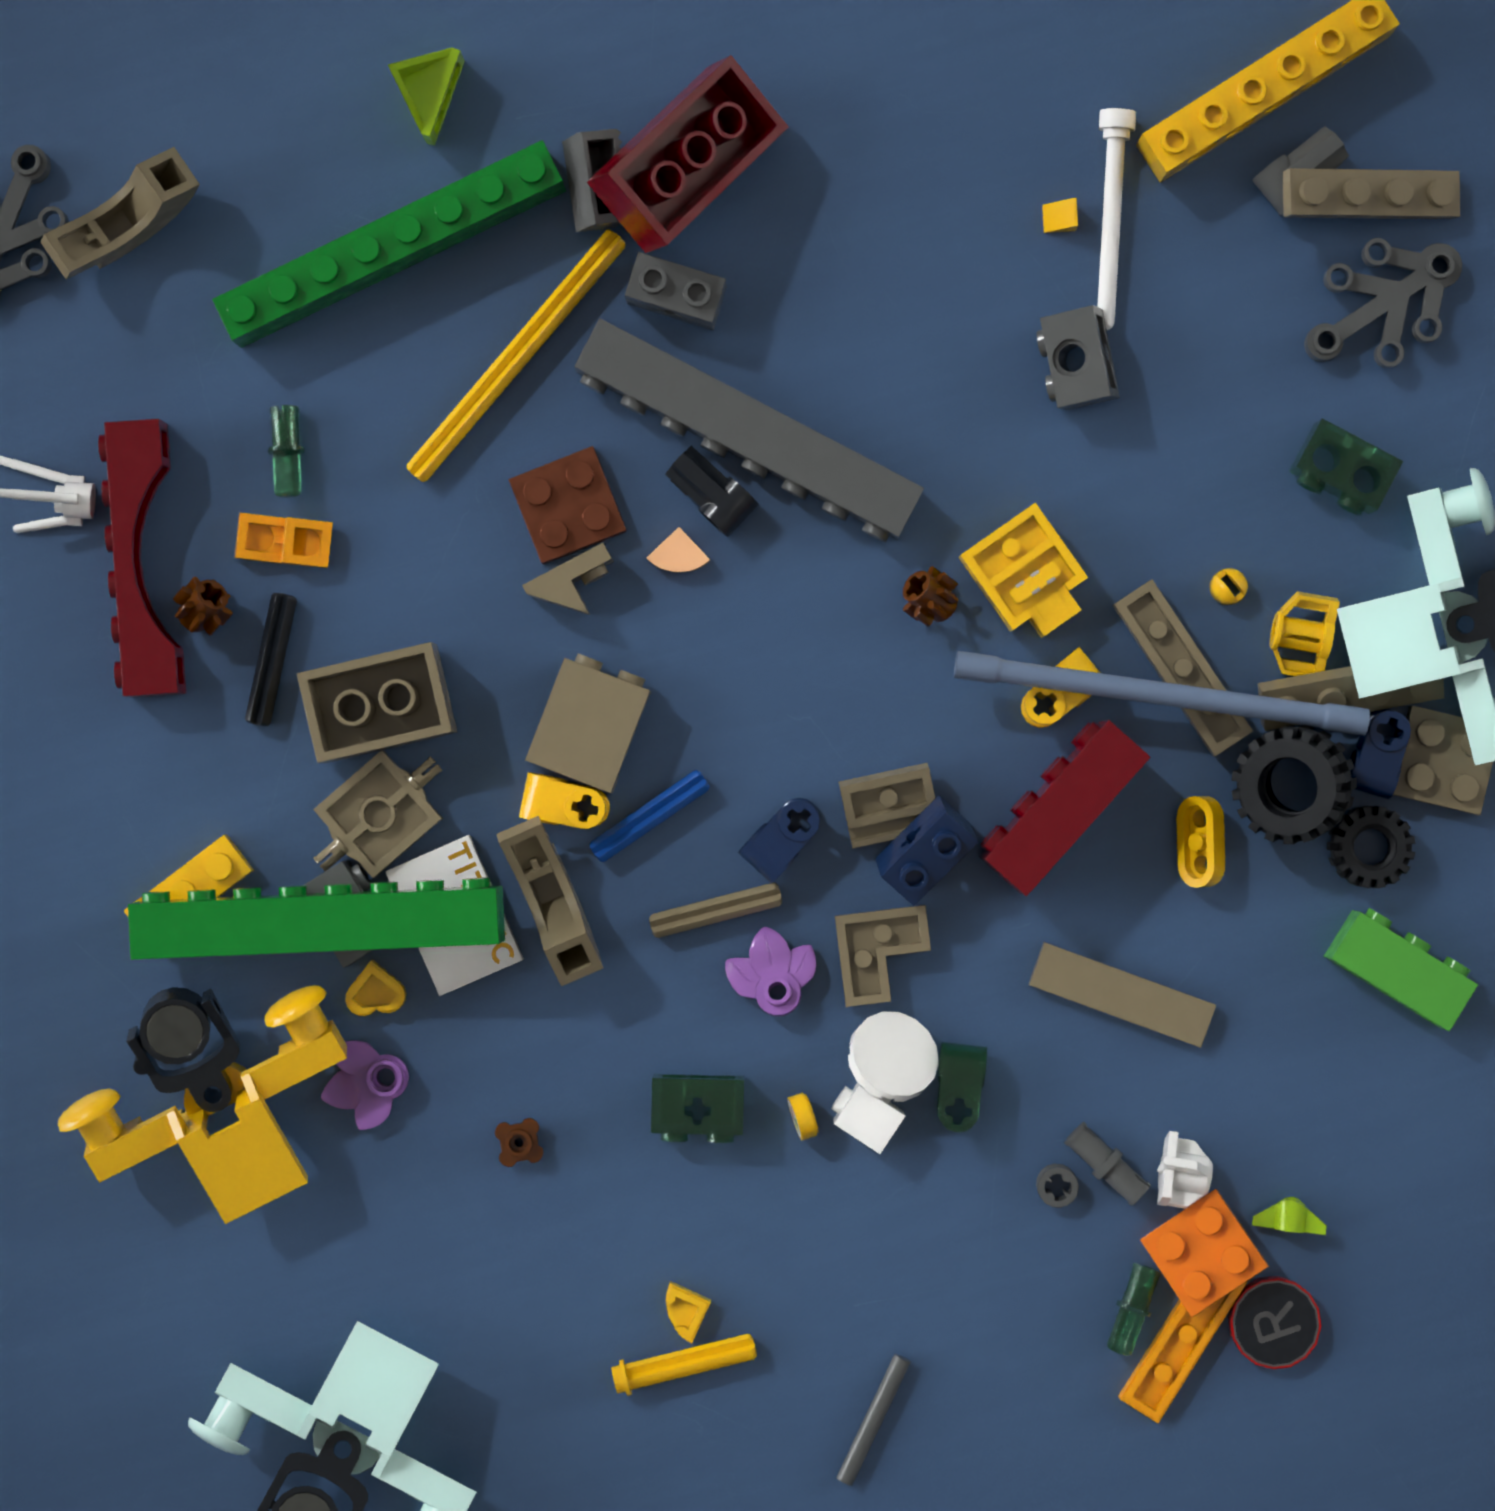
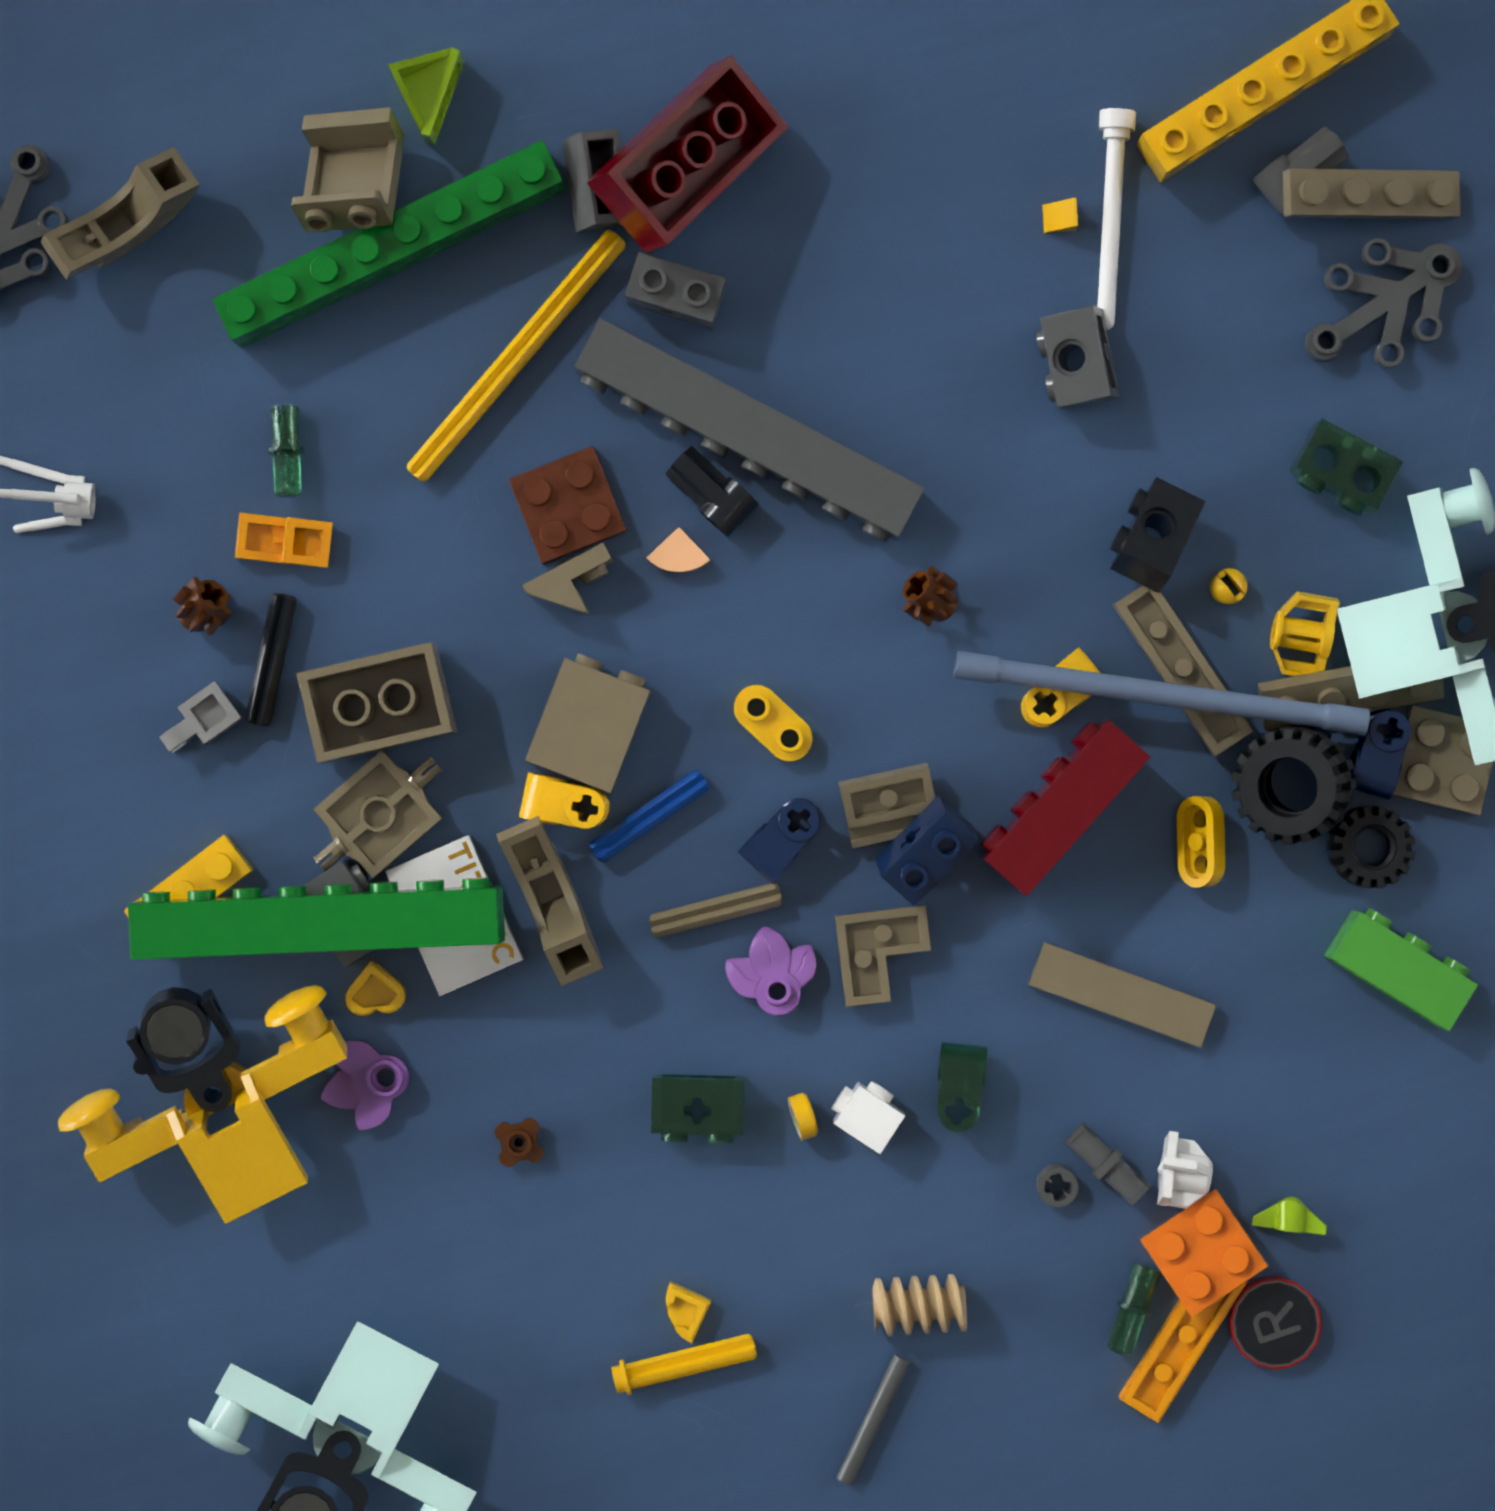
dark red arch [98,419,186,698] -> none
white tile [848,1011,939,1102] -> none
yellow piece [958,502,1088,638] -> none
none -> light grey plate [159,681,243,753]
none -> dark tan panel [291,107,405,232]
none -> yellow plate [734,685,812,761]
none -> tan piece [872,1273,967,1336]
none -> black brick [1110,477,1206,593]

